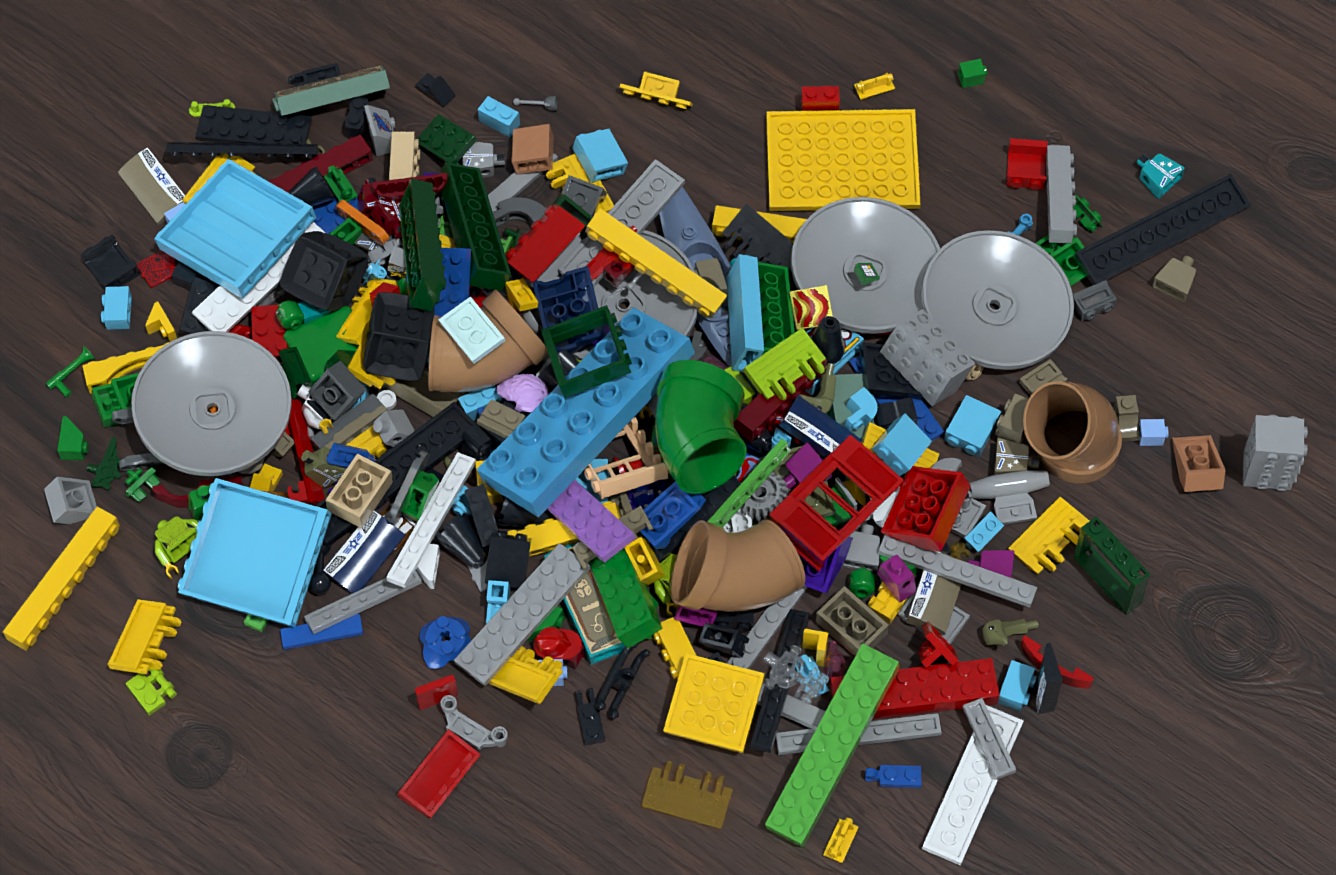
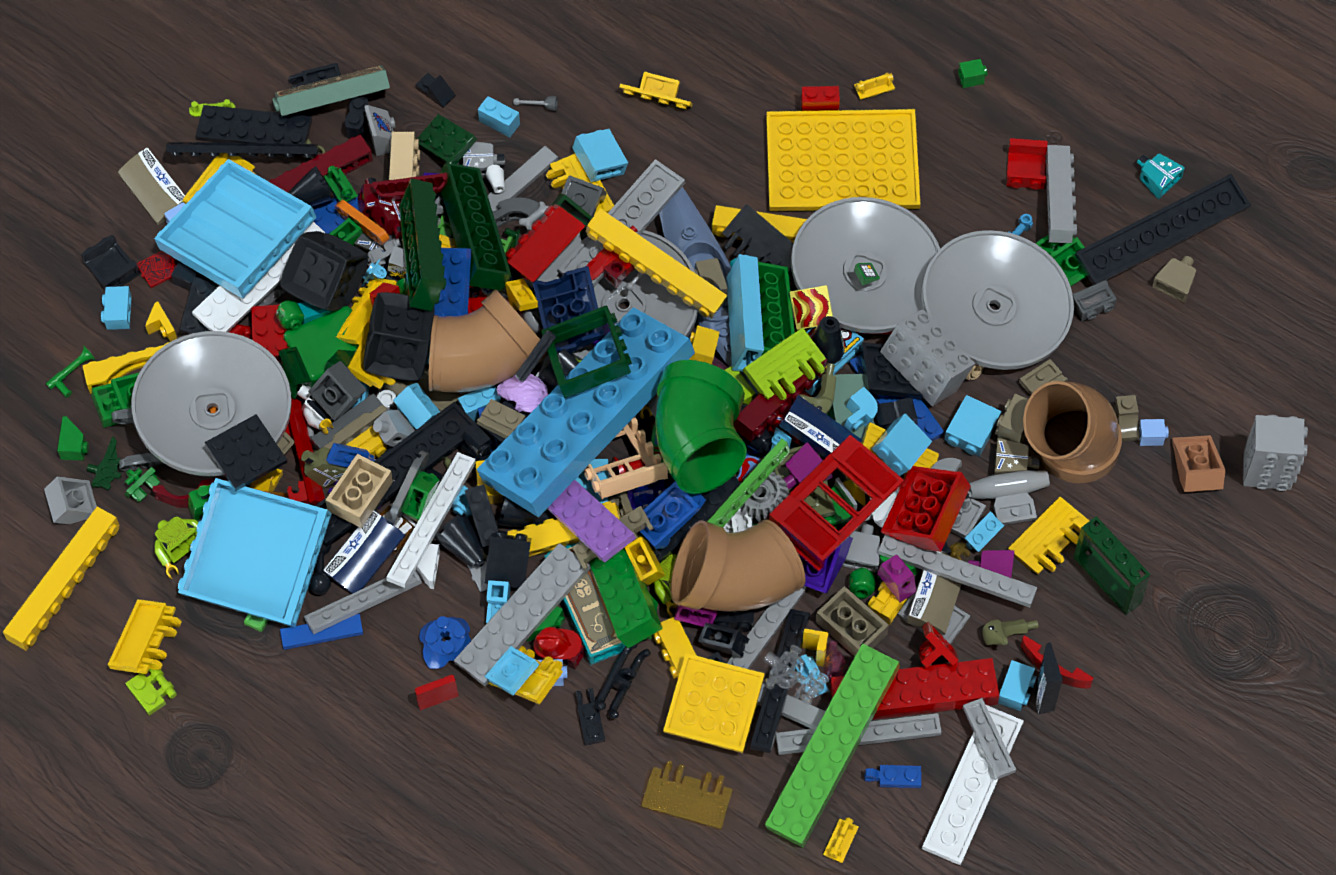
red slope [396,729,481,819] -> none
light aqua plate [439,297,506,364] -> none
light grey plate [440,695,508,751] -> none
nougat brick [512,124,554,175] -> none
green hinge [1073,195,1103,232] -> none
none -> black plate [205,414,288,492]
none -> medium azure brick [393,383,440,430]
none -> white cone [485,165,505,193]
none -> medium azure plate [485,646,539,695]
none -> black axle [515,330,556,382]
none -> light grey piece [519,202,549,230]
none -> yellow brick [689,325,720,364]

